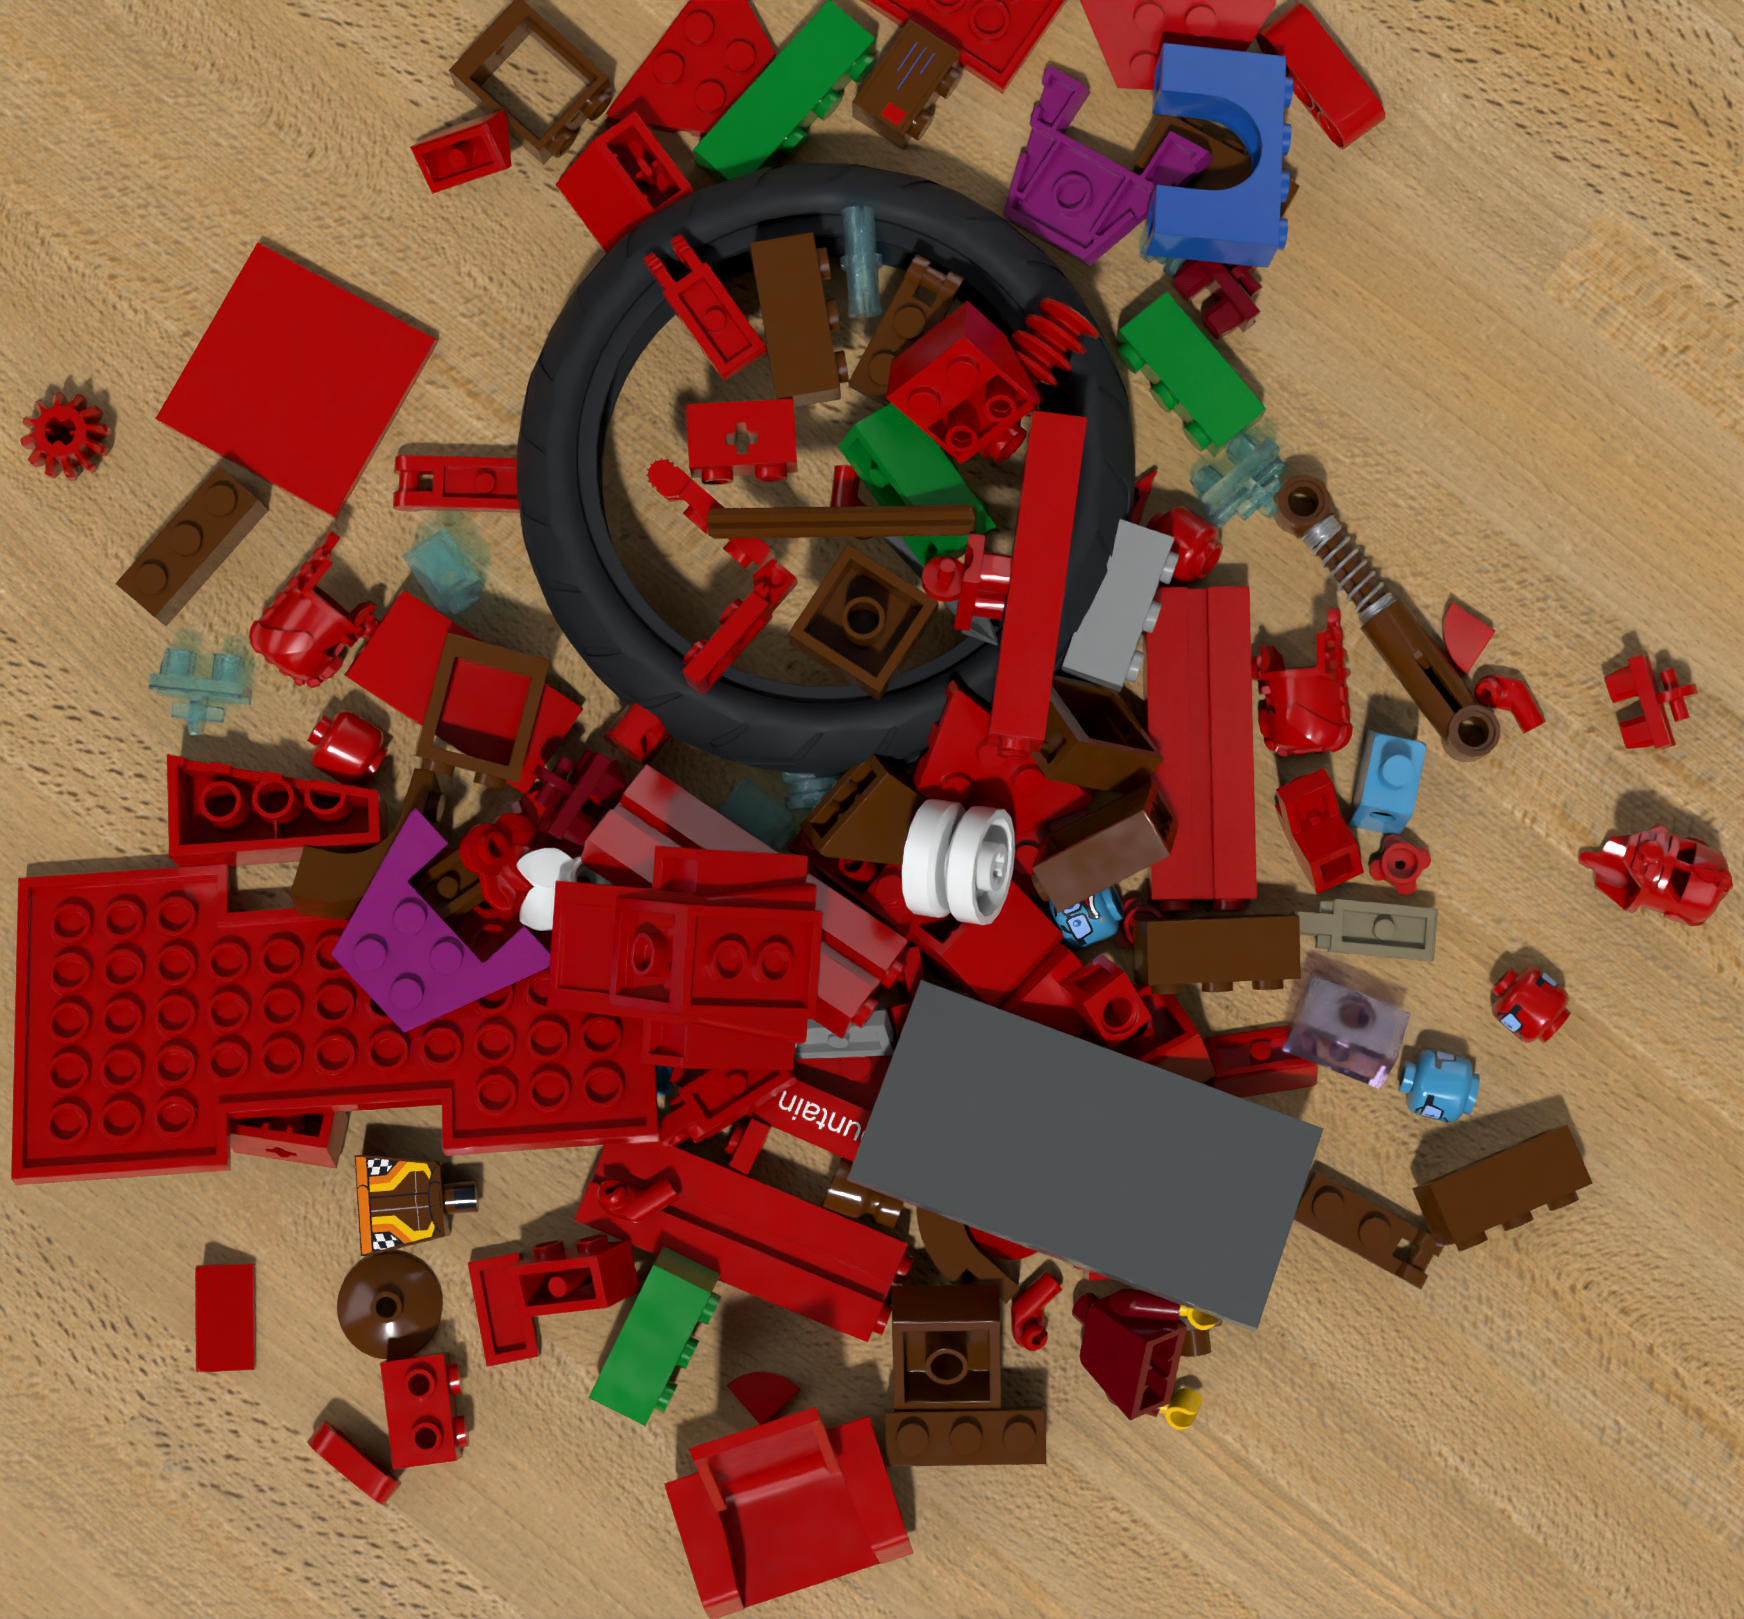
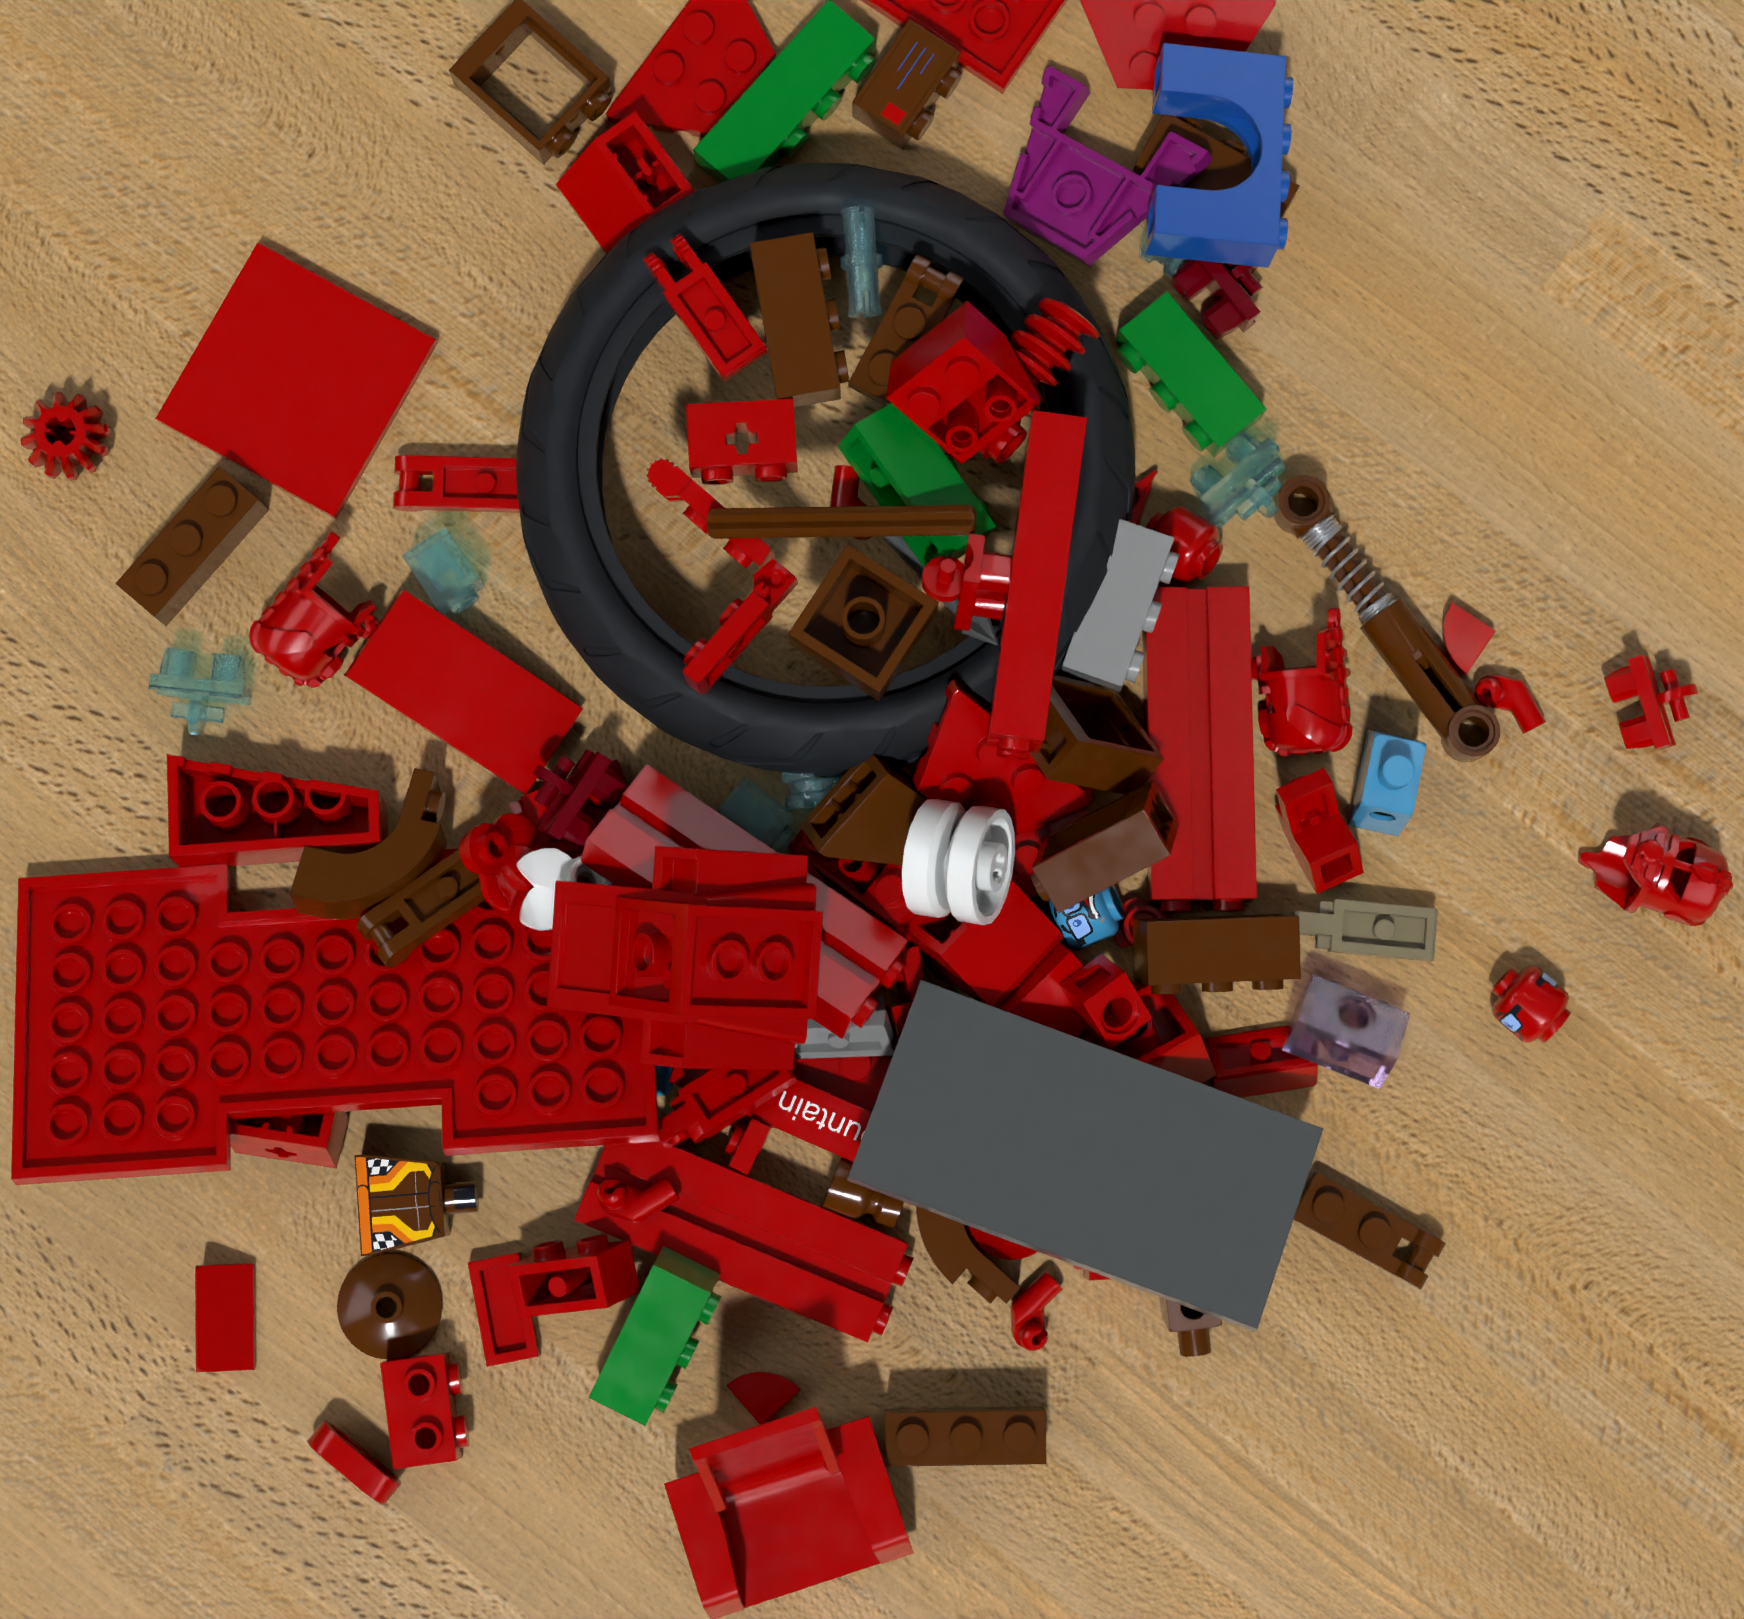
red head [307,709,388,786] -> none
magenta wing [331,808,550,1033] -> none
red slope [410,109,512,194] -> none
reddish brown window [413,633,550,790] -> none
red leg [603,702,672,769] -> none
reddish brown brick [892,1285,1001,1412] -> none
dark red torso [1072,1289,1219,1430] -> none
red beam [1255,2,1386,149] -> none
red plate [1369,834,1431,895] -> none
dark azure head [1398,1048,1480,1123] -> none
reddish brown brick [1412,1125,1593,1251] -> none

